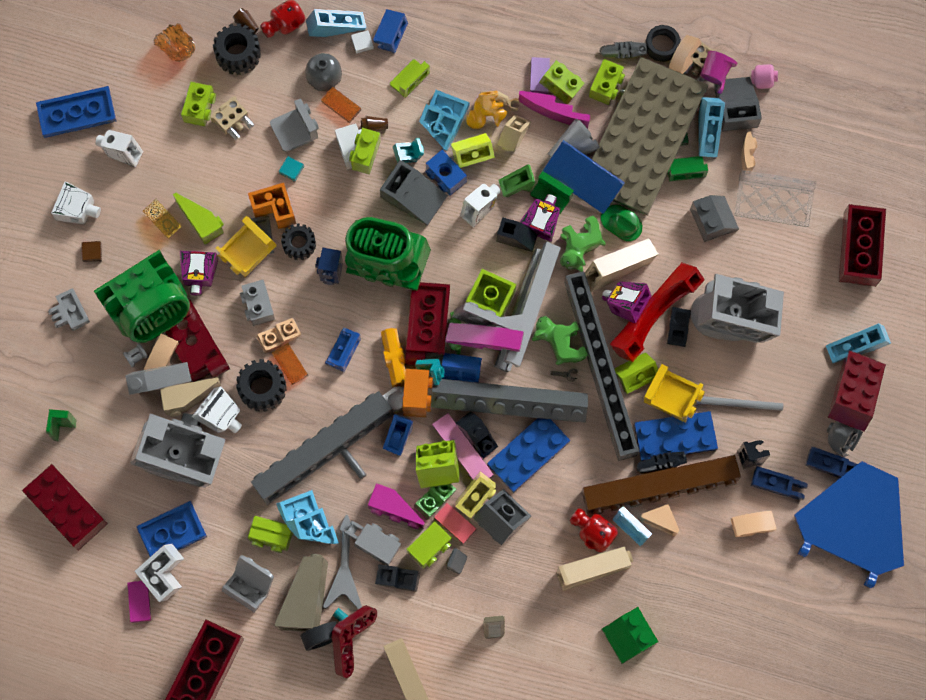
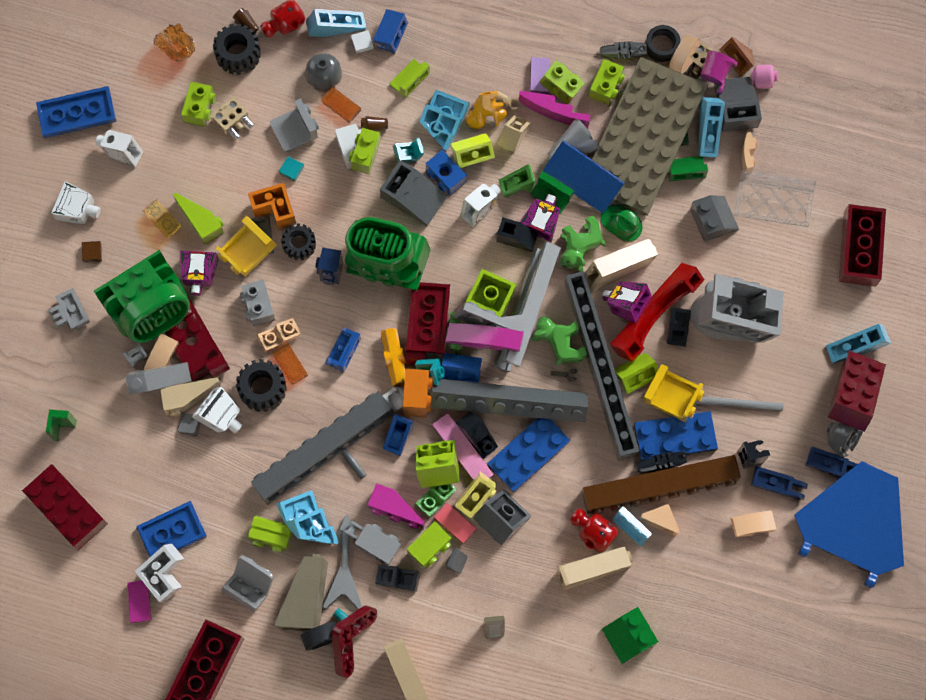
light grey brick [130,414,226,488] -> none
none -> dark orange slope [719,37,754,77]

